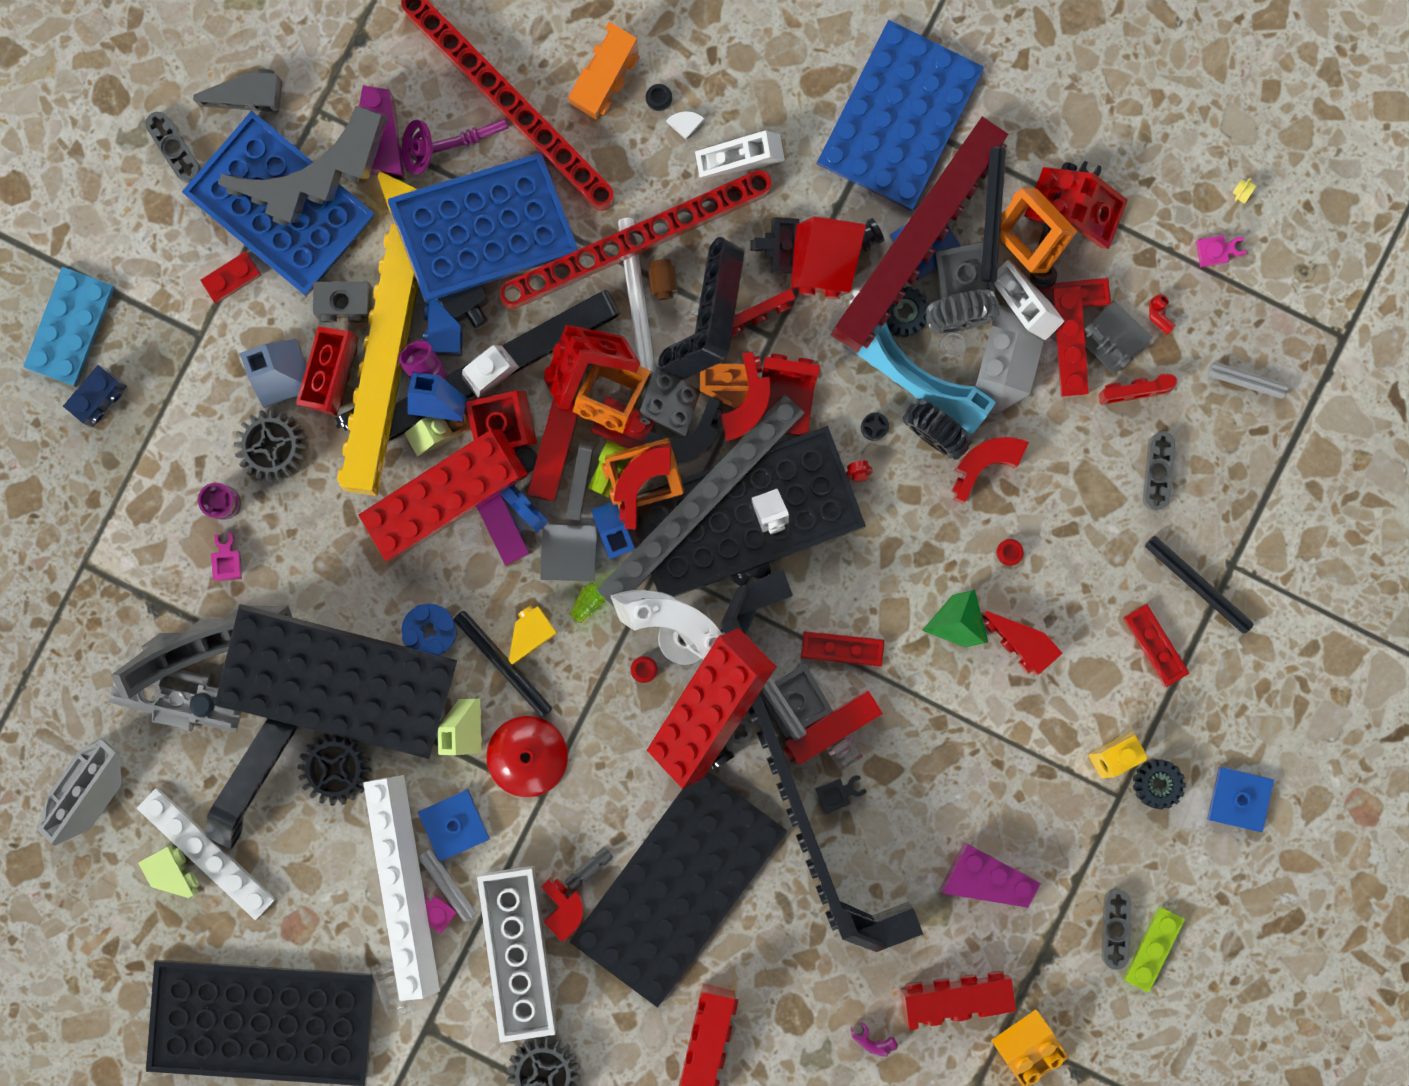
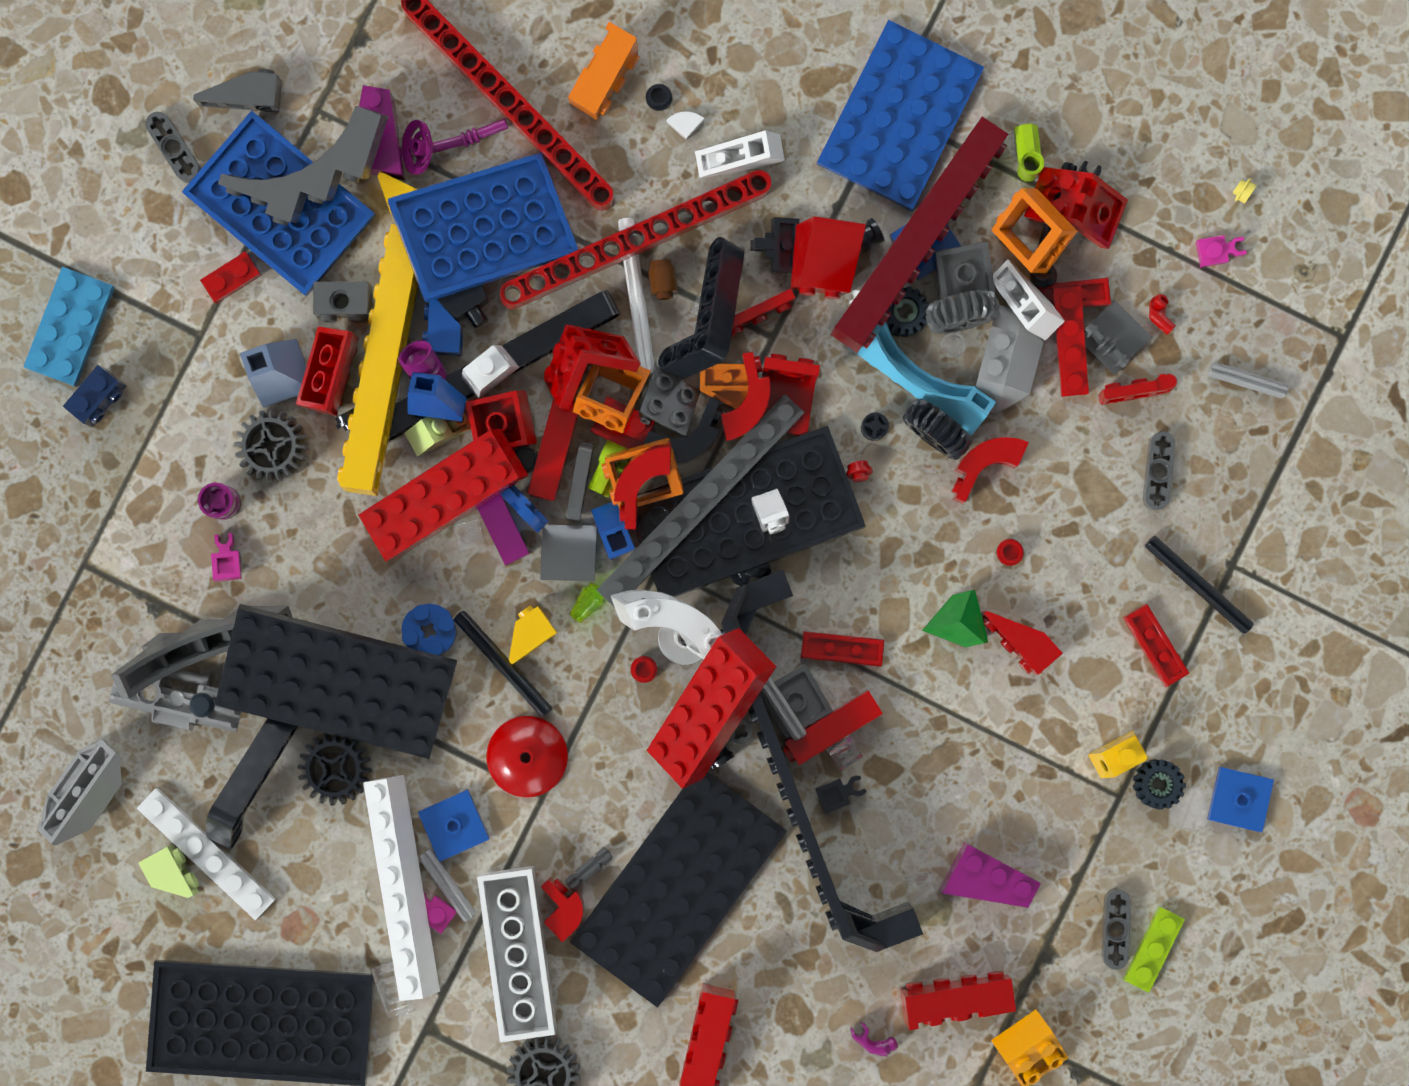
yellowish green slope [438,699,482,755] -> none
black axle [981,147,1006,283] -> none
none -> lime piece [1014,123,1044,182]

